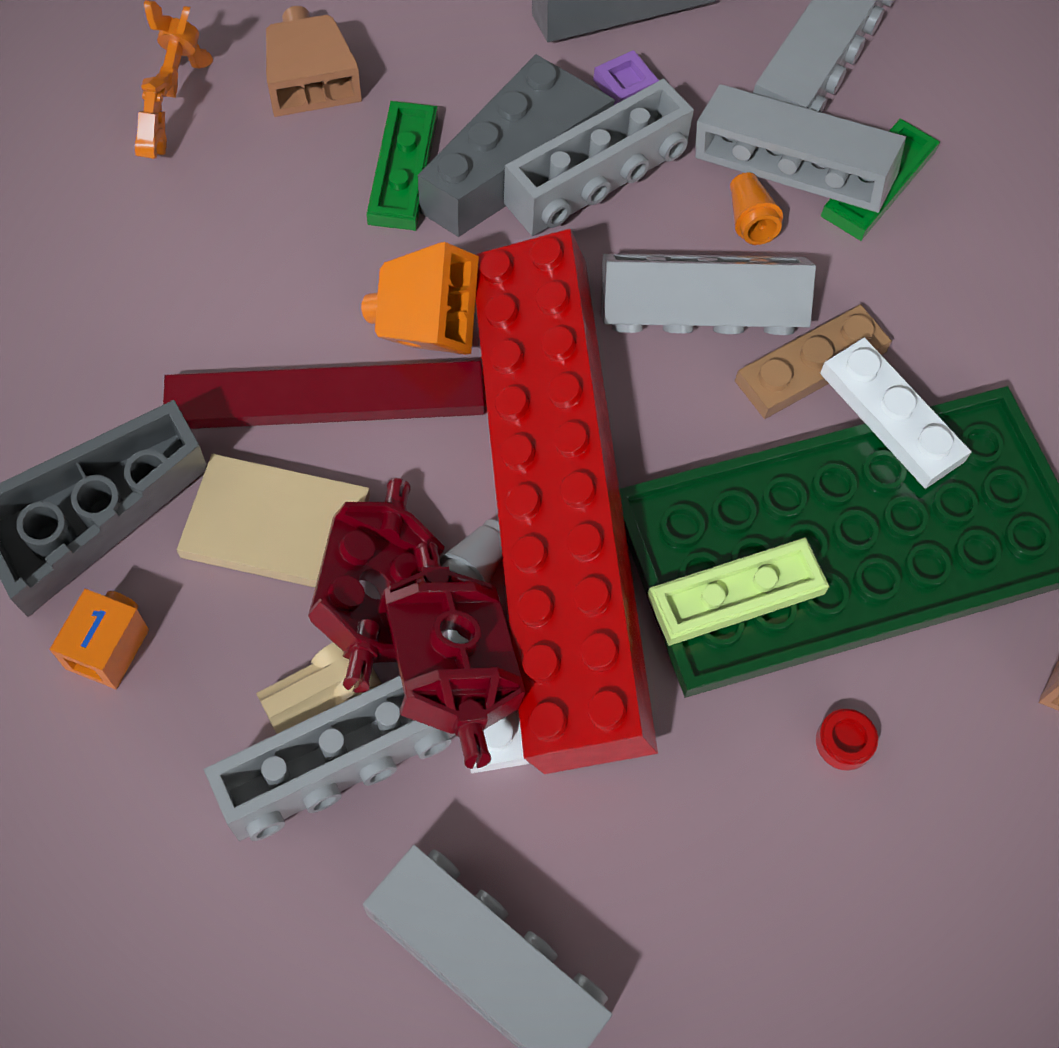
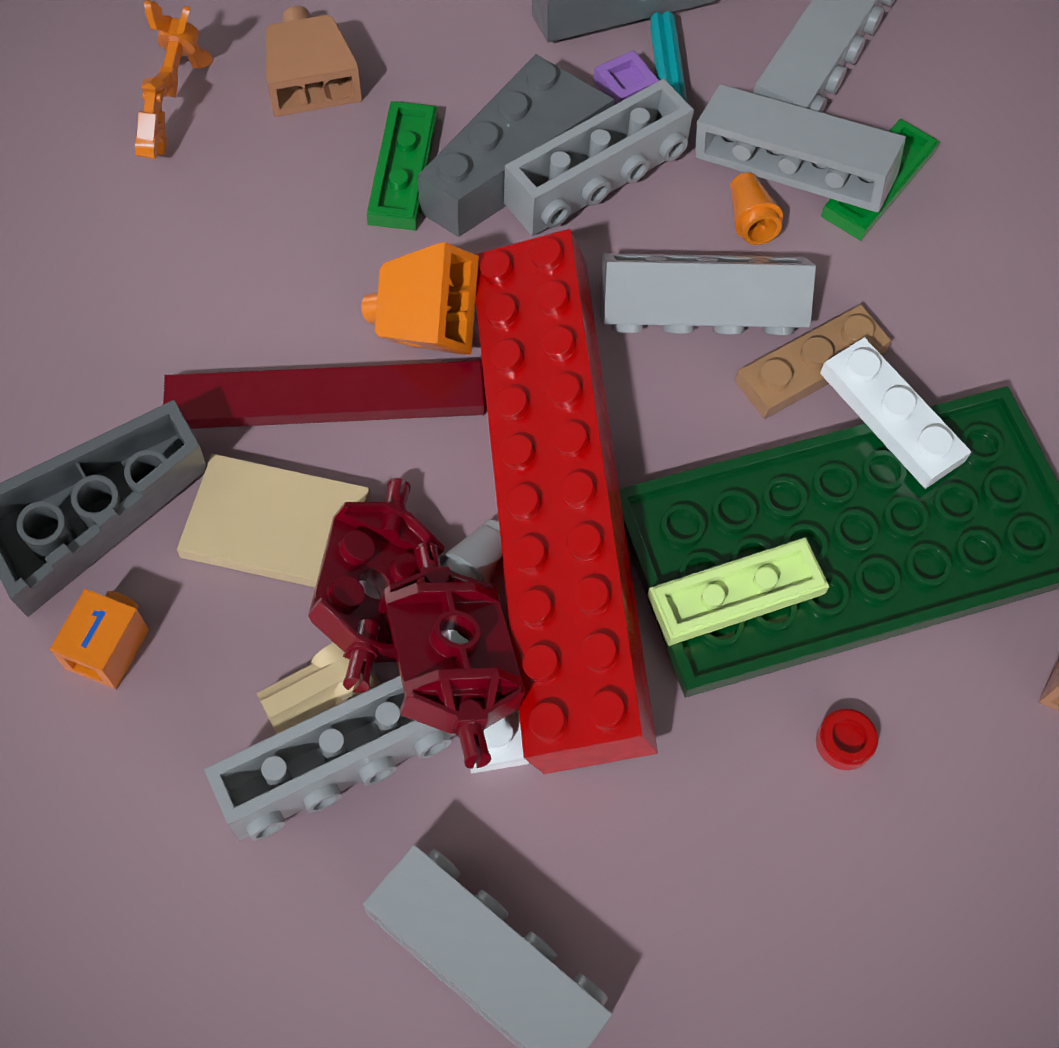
none -> teal axle [650,11,687,102]

